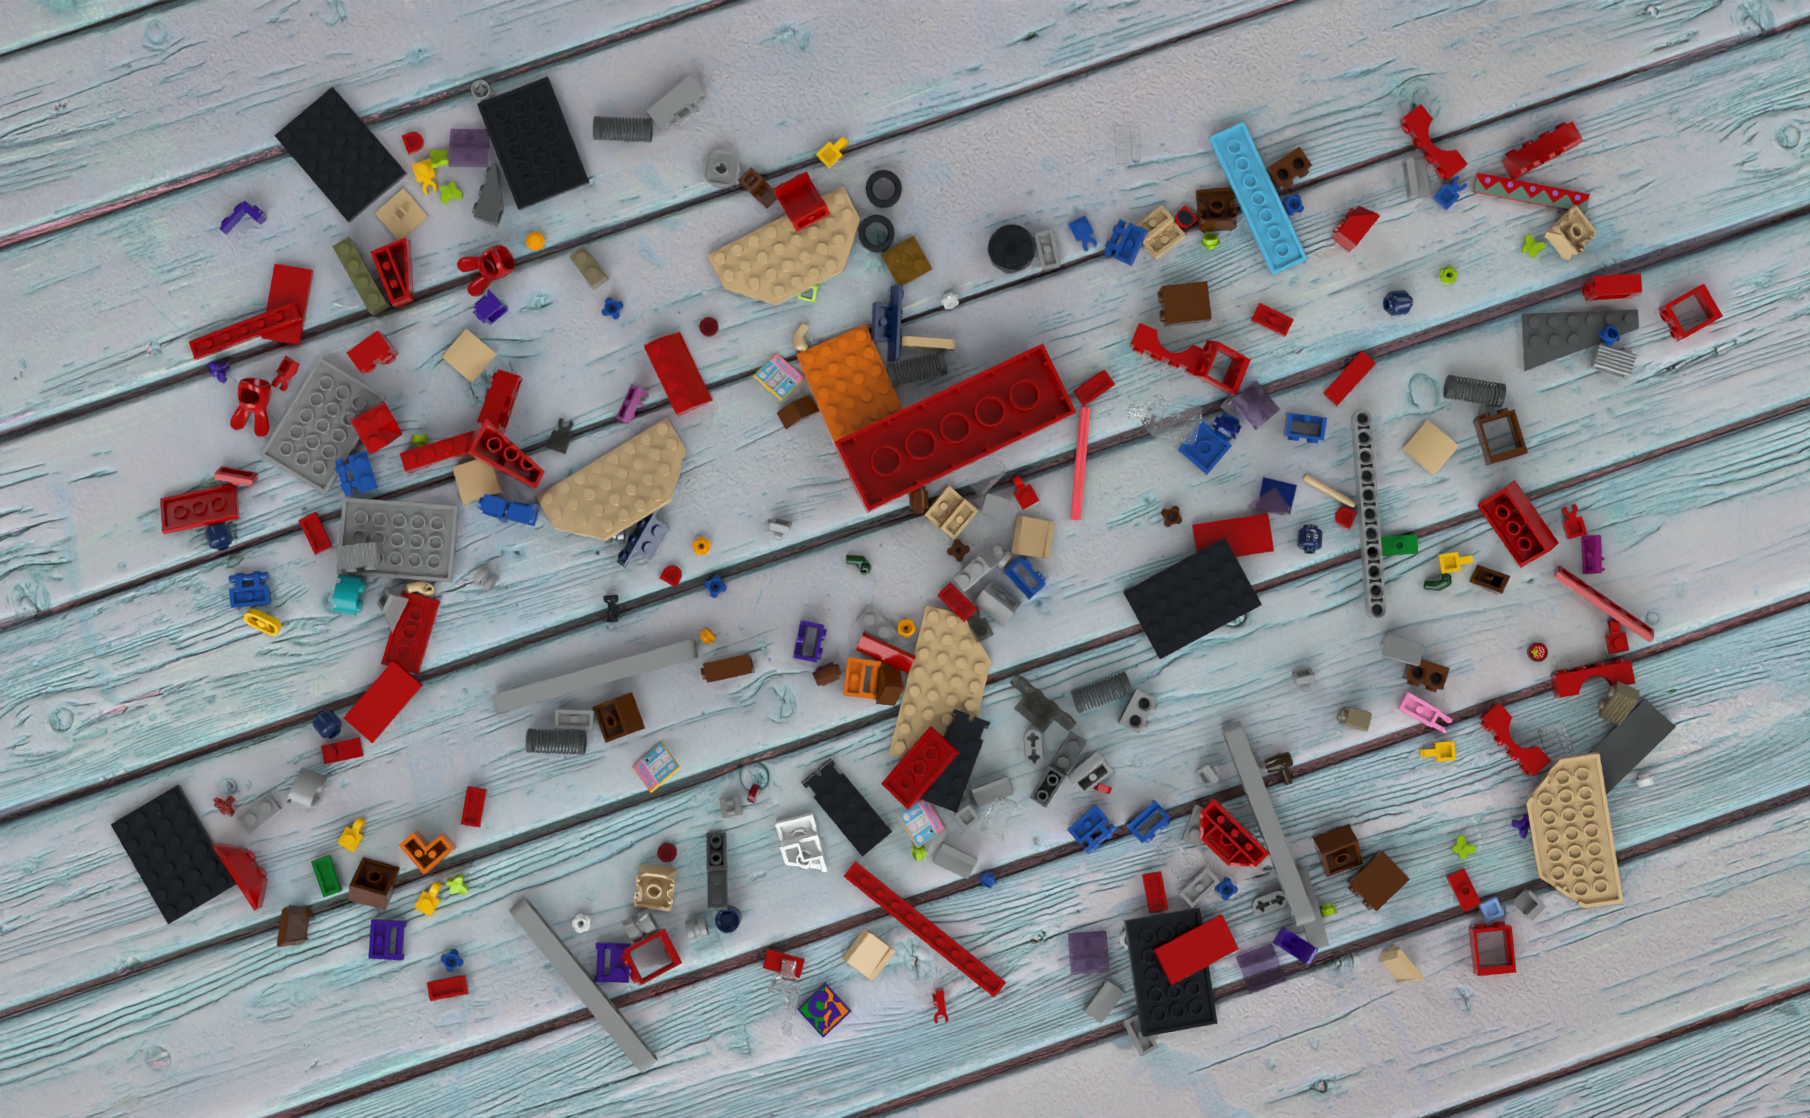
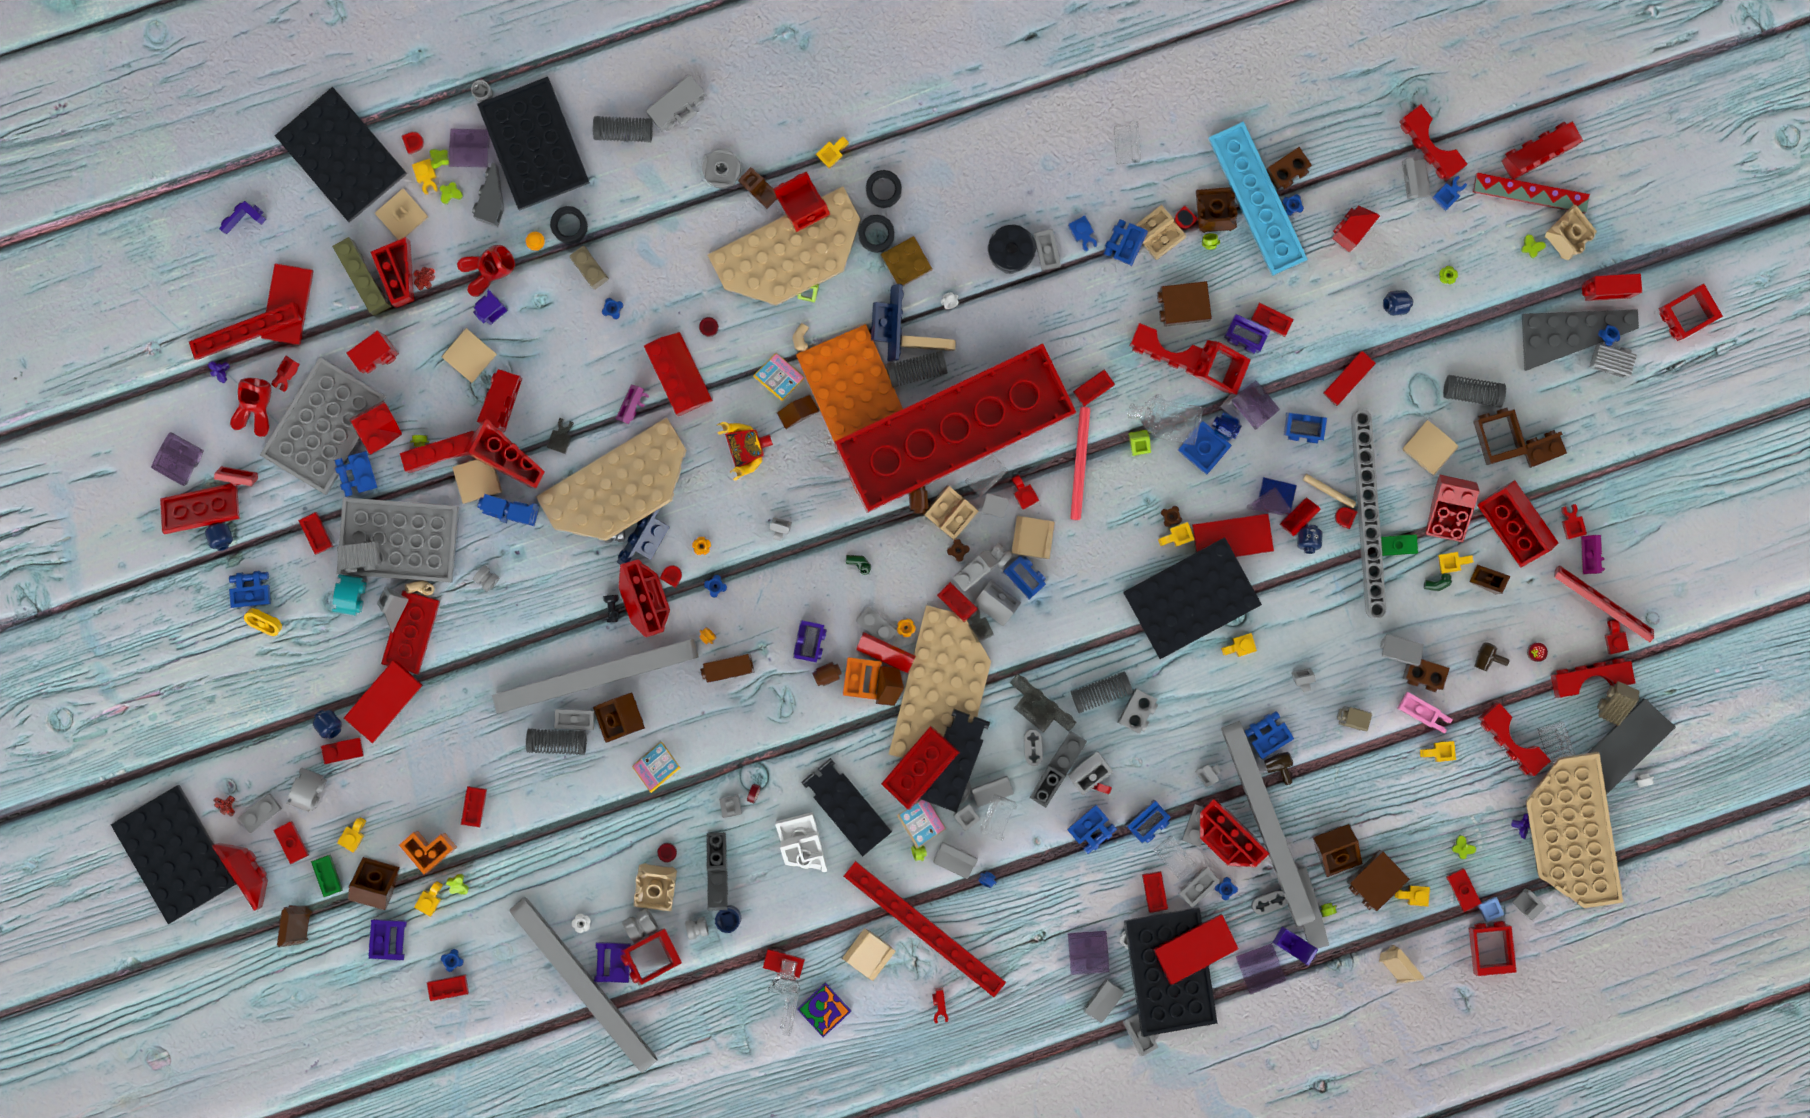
none -> clear purple slope [151,432,204,486]
none -> red plate [274,821,309,865]
none -> clear red plant [413,267,435,290]
none -> black tyre [550,206,588,244]
none -> red wedge [618,559,670,638]
none -> torso [717,422,773,480]
none -> lime slope [1129,430,1151,456]
none -> yellow plate [1158,522,1195,547]
none -> yellow plate [1221,633,1257,657]
none -> dark purple window [1224,314,1271,354]
none -> blue plate [1244,711,1294,759]
none -> red plate [1280,497,1321,536]
none -> yellow plate [1395,885,1430,907]
none -> red slope [1425,474,1480,543]
none -> dark brown piece [1474,642,1510,671]
none -> reddish brown bracket [1525,430,1567,468]

